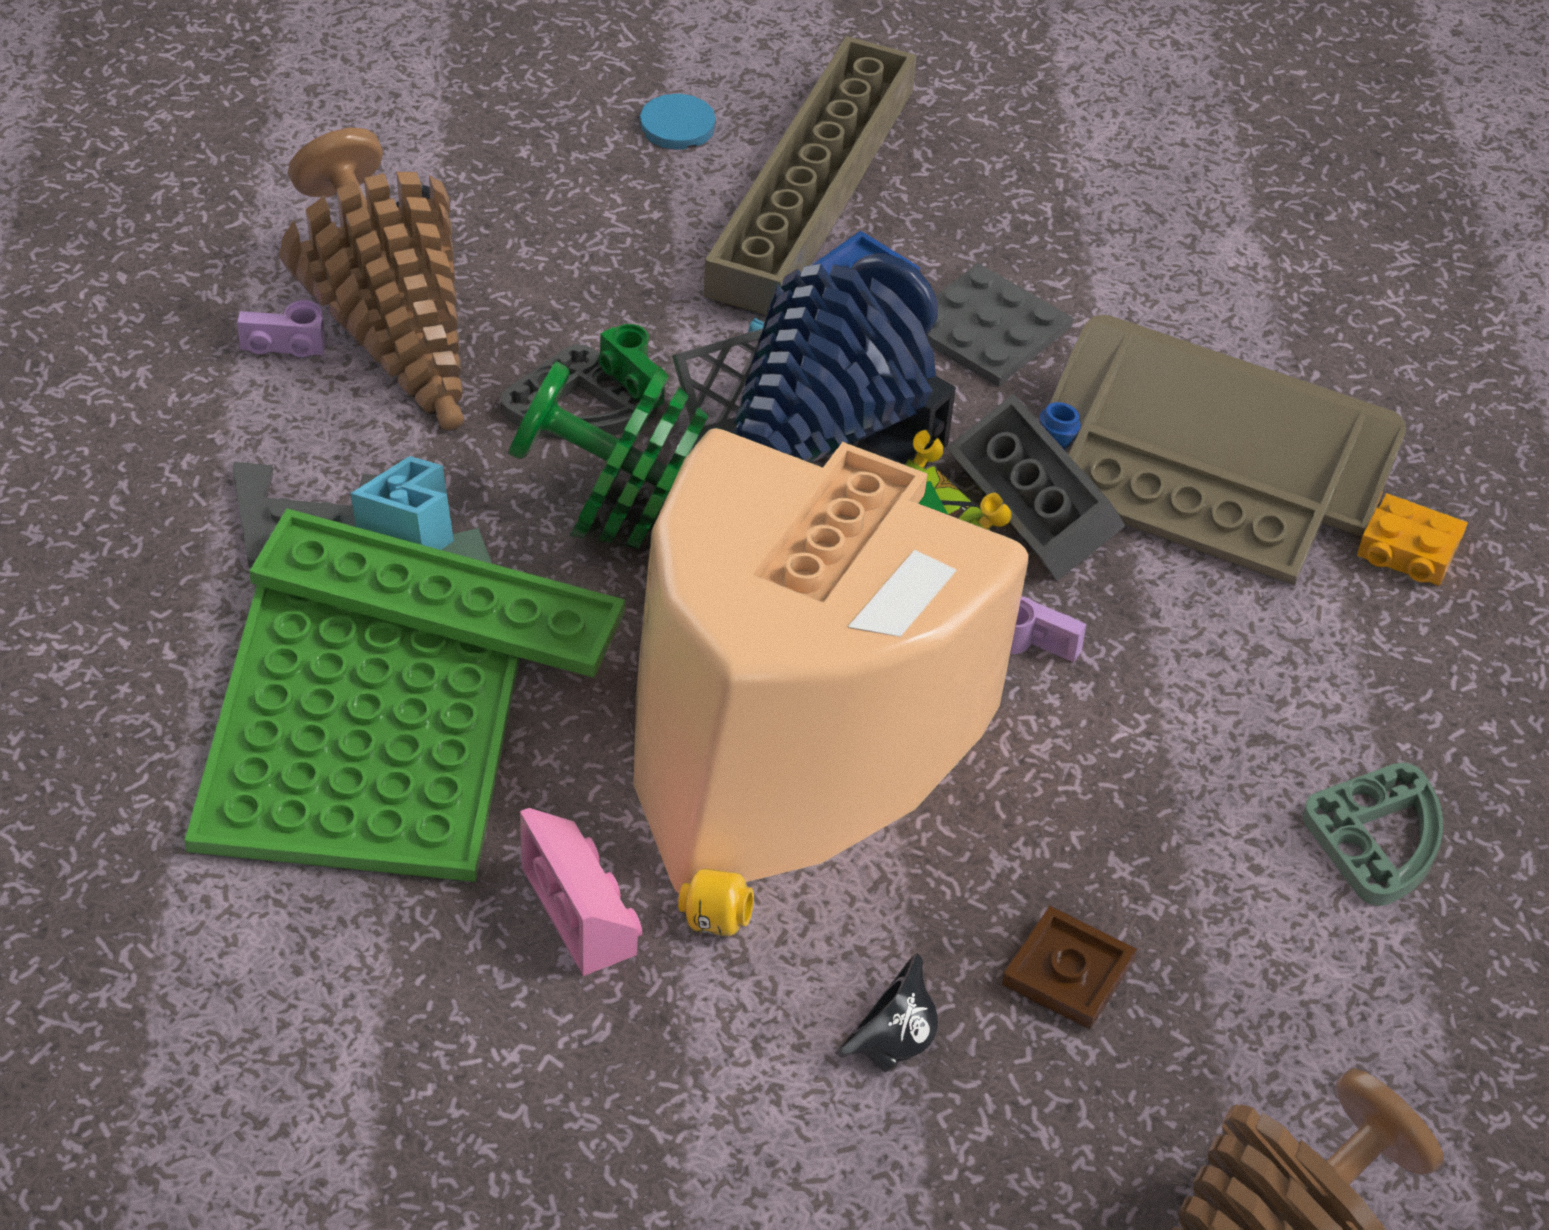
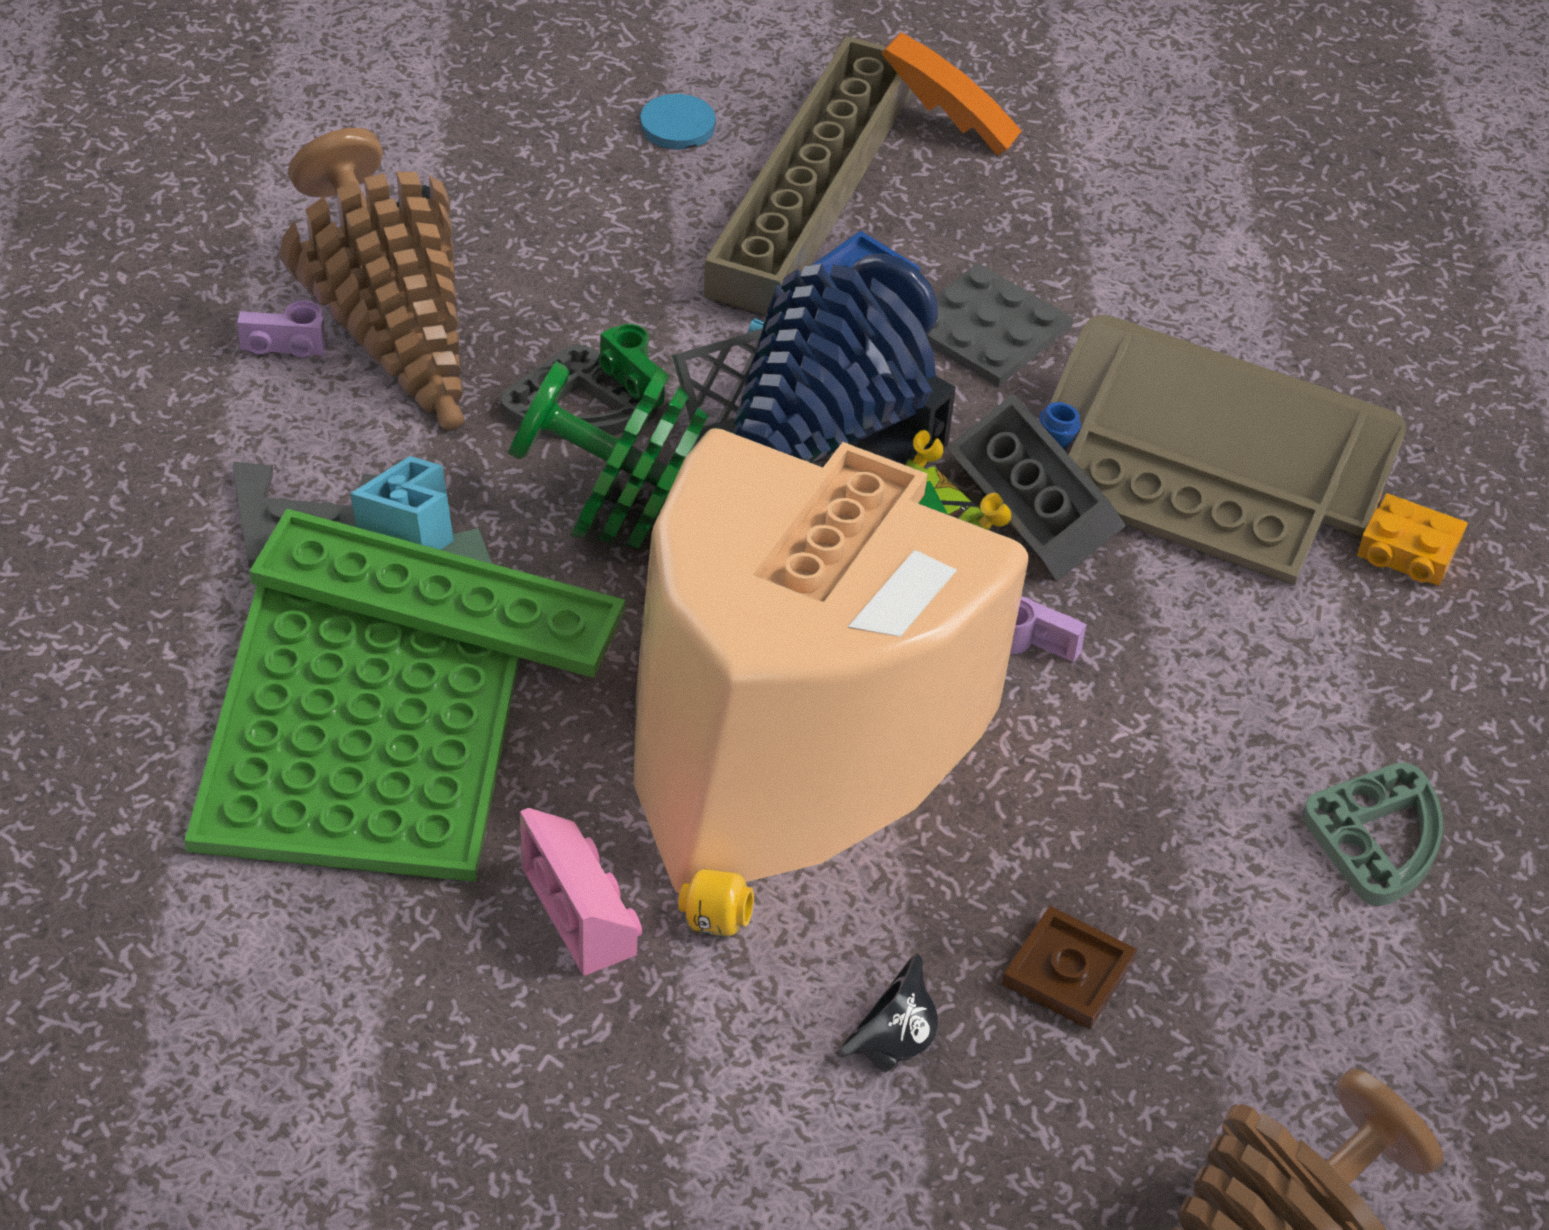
none -> orange slope [881,32,1022,155]

